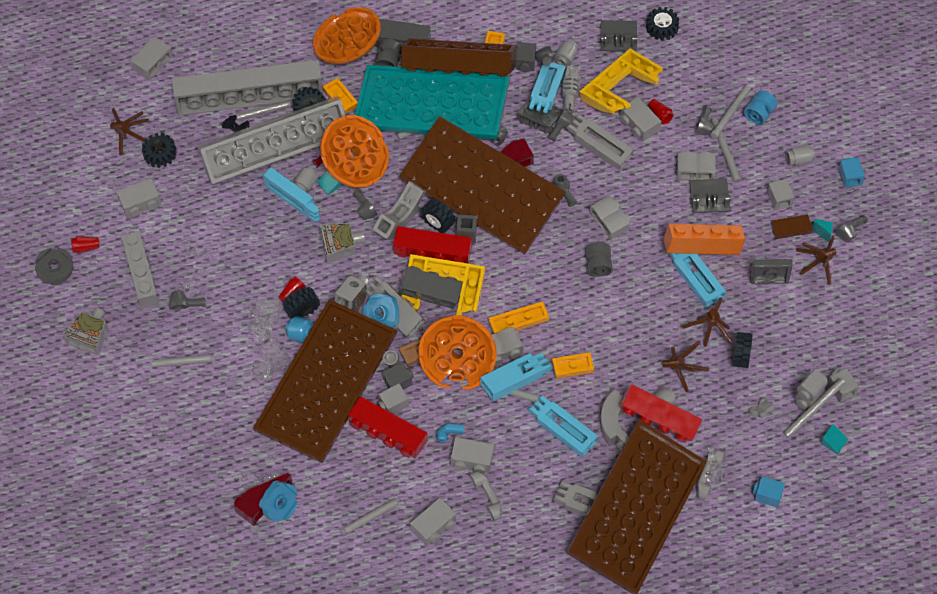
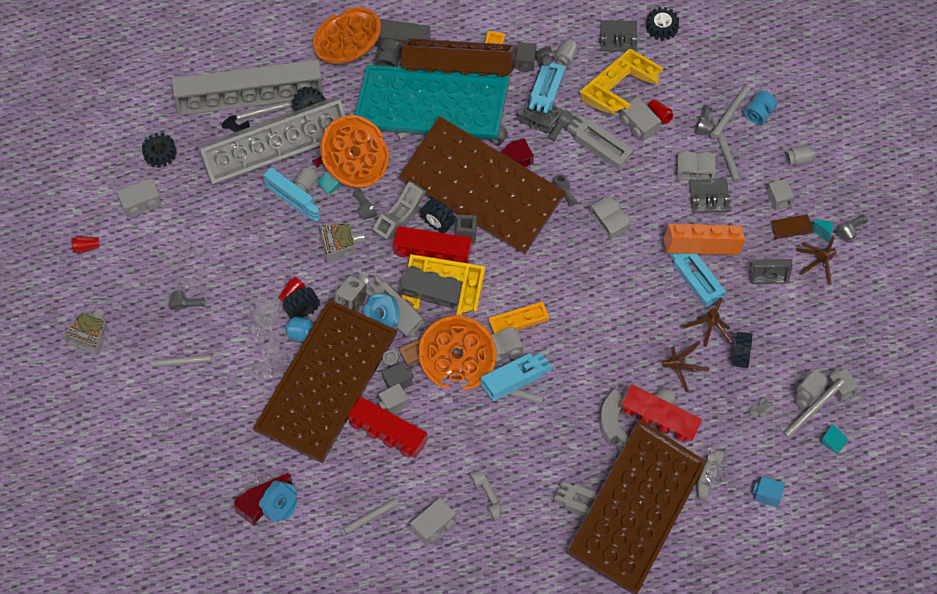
dark grey plate [35,248,74,285] -> none
reddish brown plant [110,108,149,156] -> none
light grey brick [121,231,159,309] -> none
light grey brick [131,37,173,81] -> none
light orange plate [322,78,358,114] -> none
dark azure arm [436,423,464,443] -> none
light grey brick [450,437,494,474] -> none
medium azure hinge [528,396,598,457] -> none
light orange plate [552,352,594,379] -> none
light grey hinge [562,66,579,114] -> none
dark grey wheel [586,242,613,277] -> none
dark azure brick [839,157,865,188] -> none

